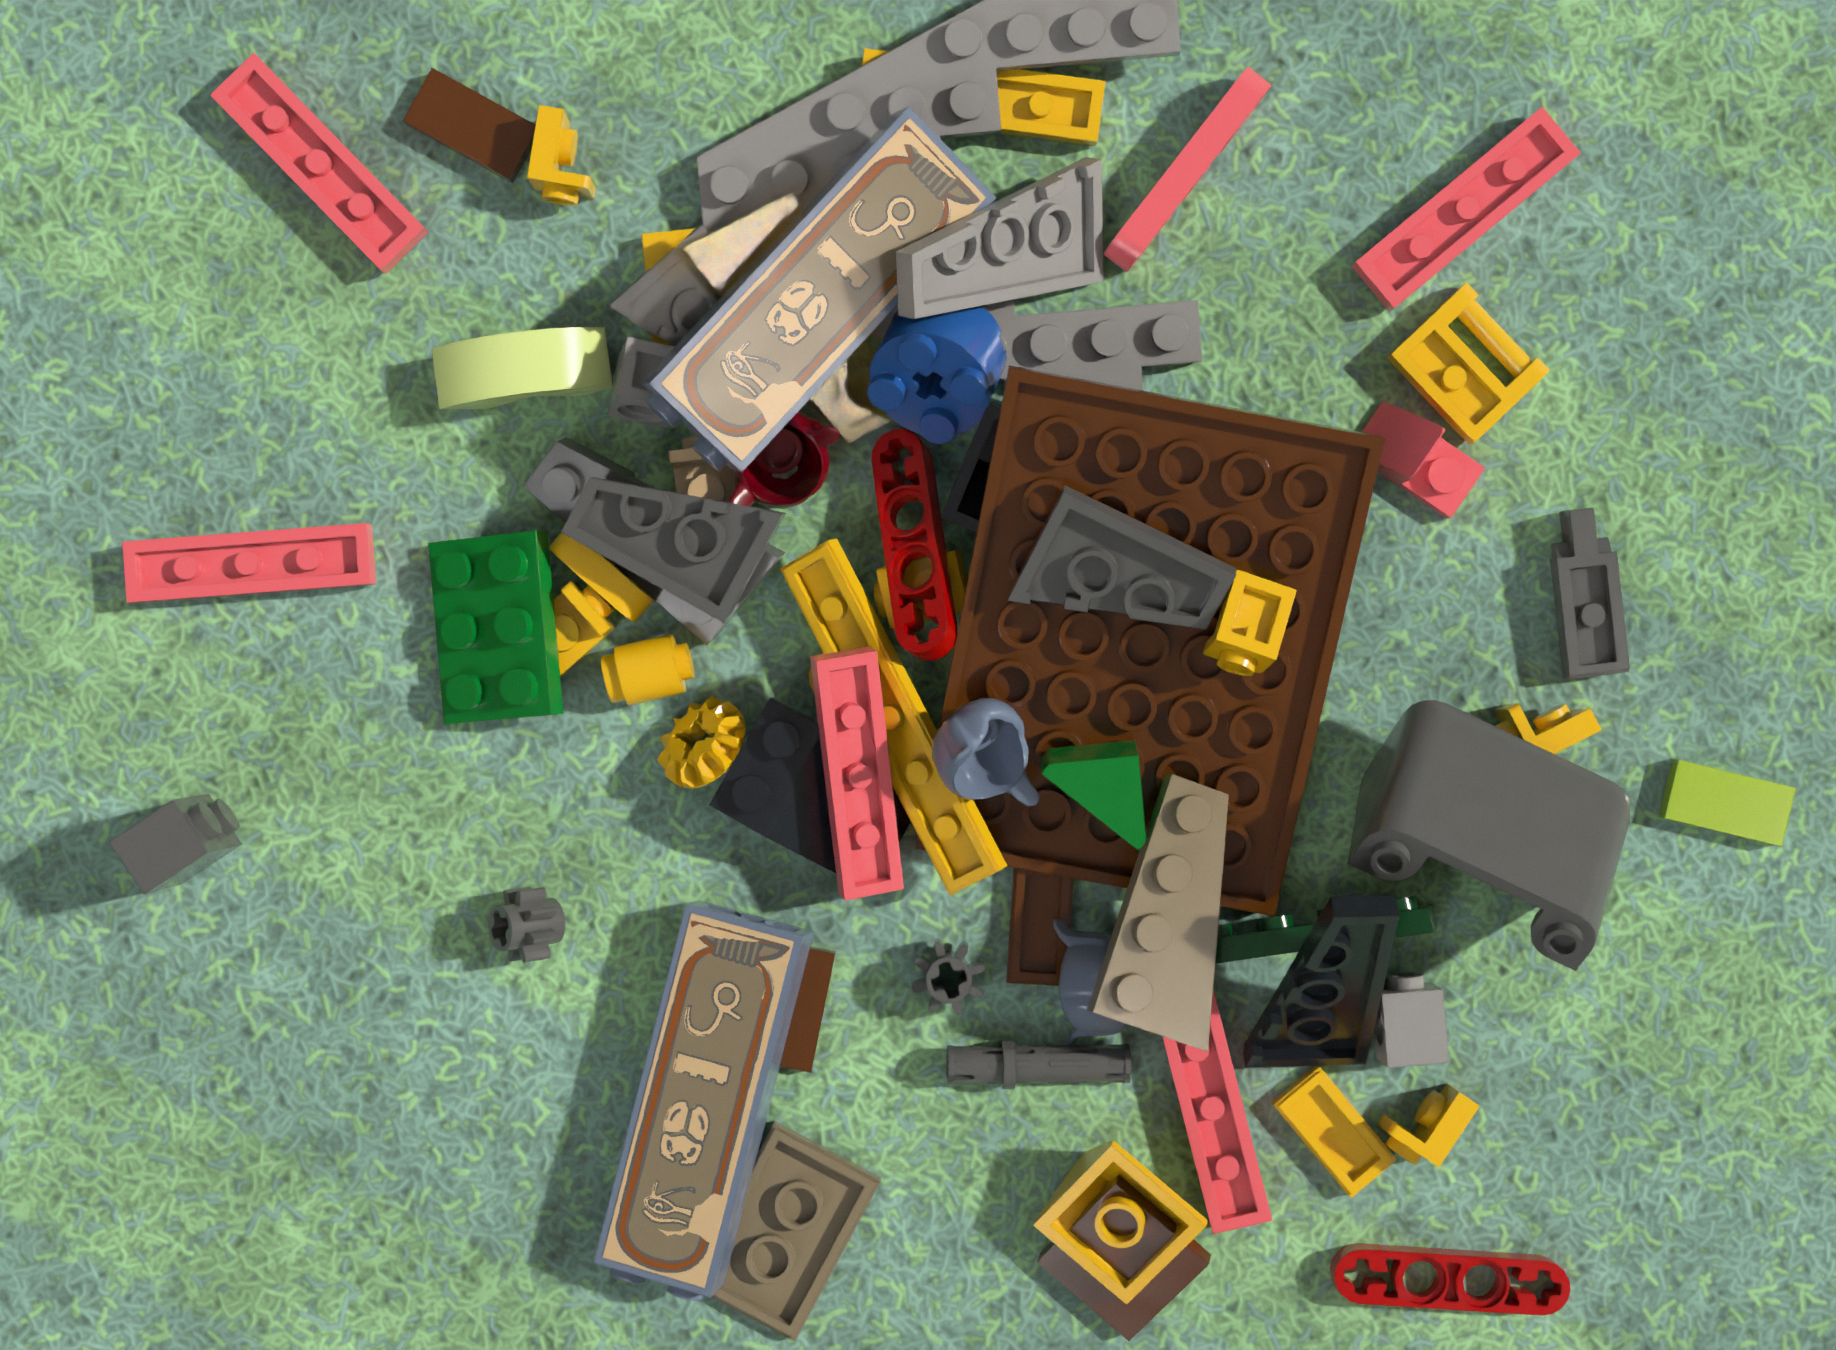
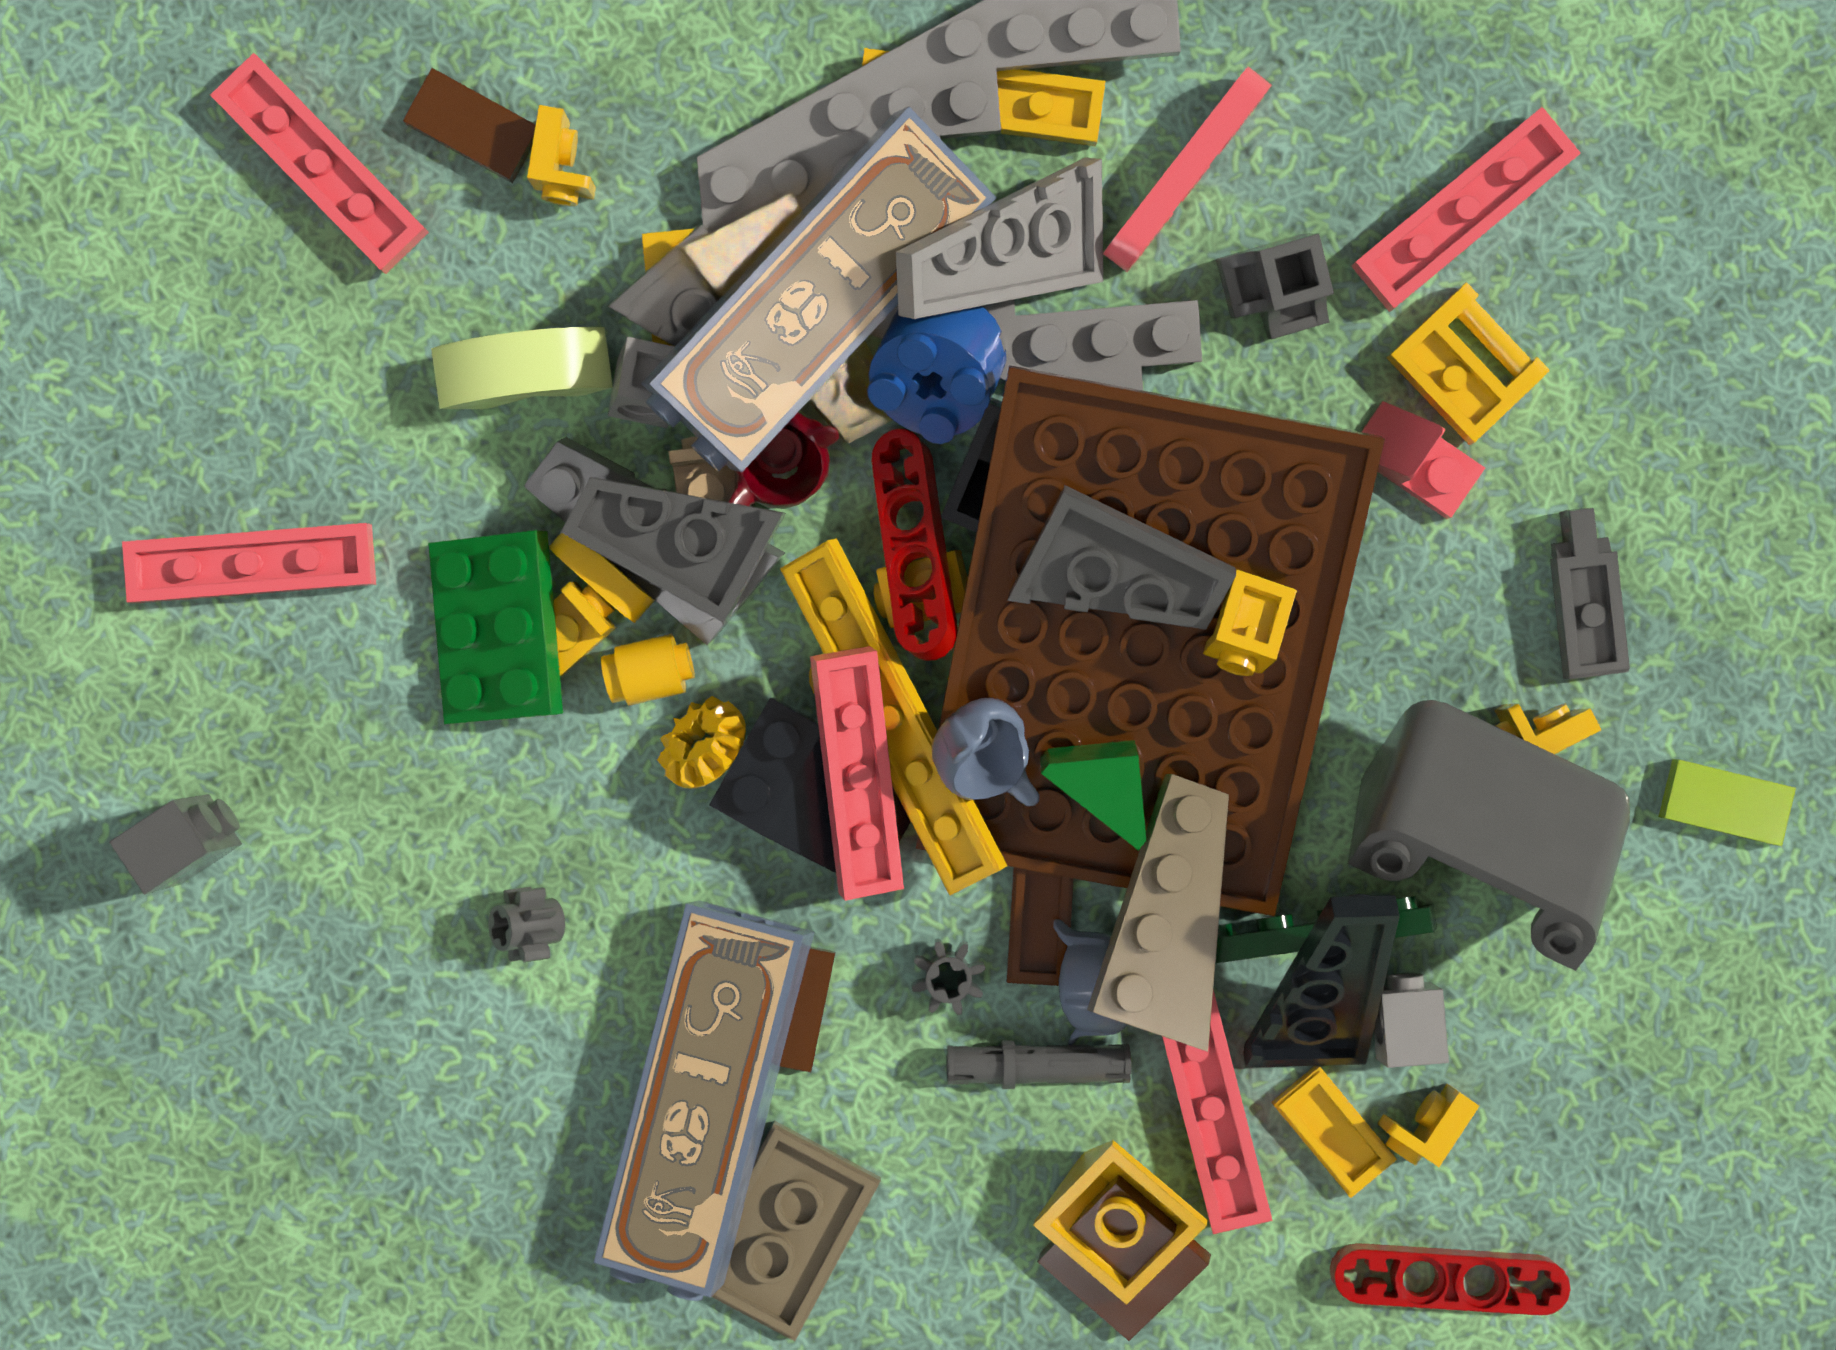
none -> dark grey brick [1216,233,1334,339]

